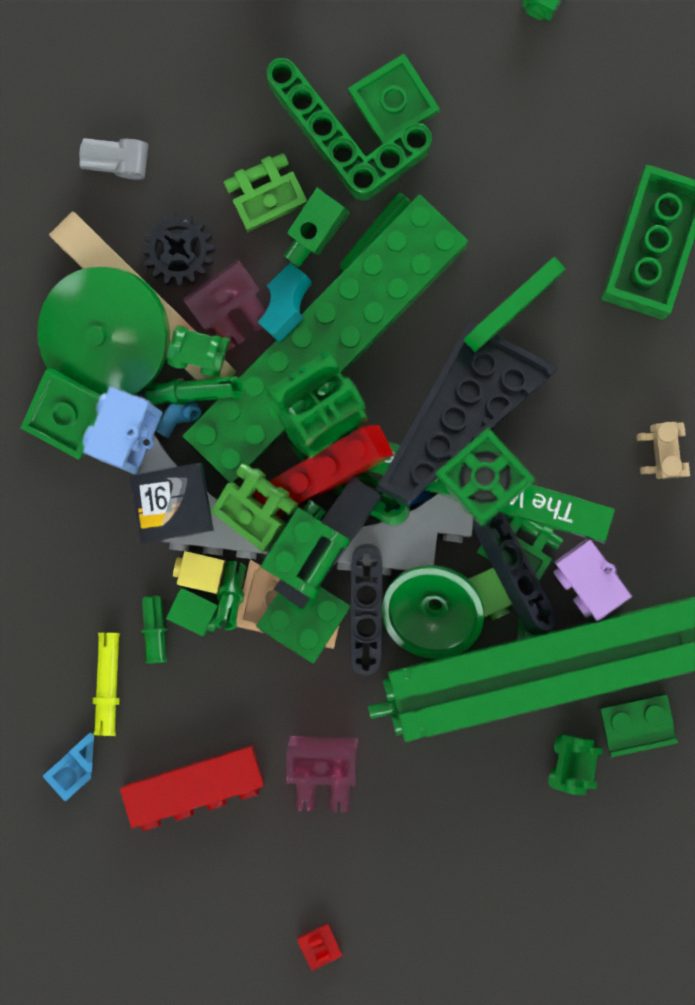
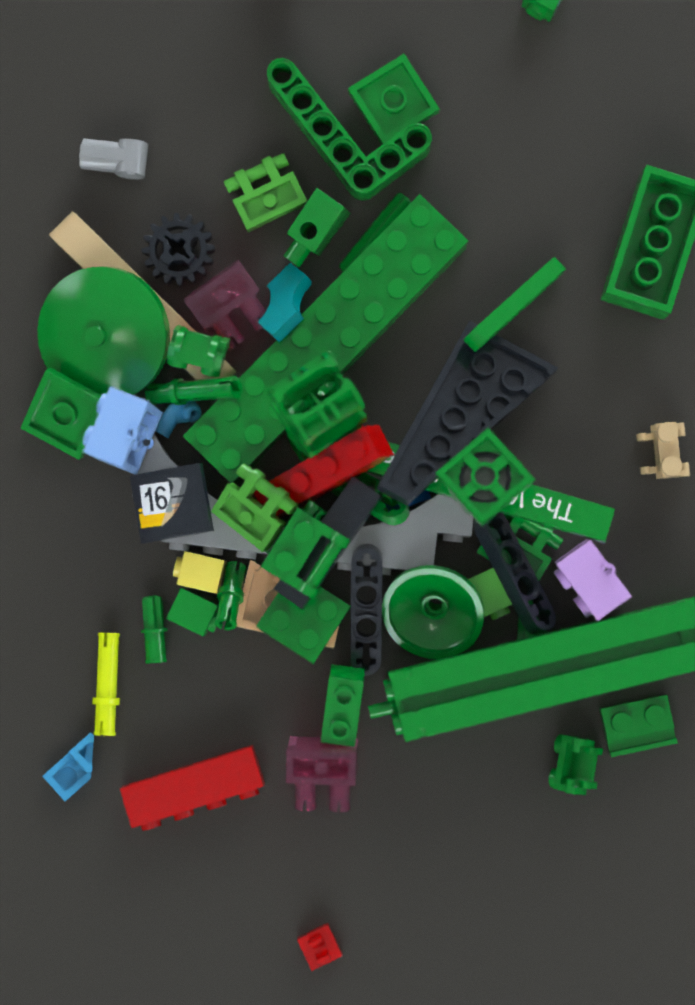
none -> green brick [321,664,365,747]

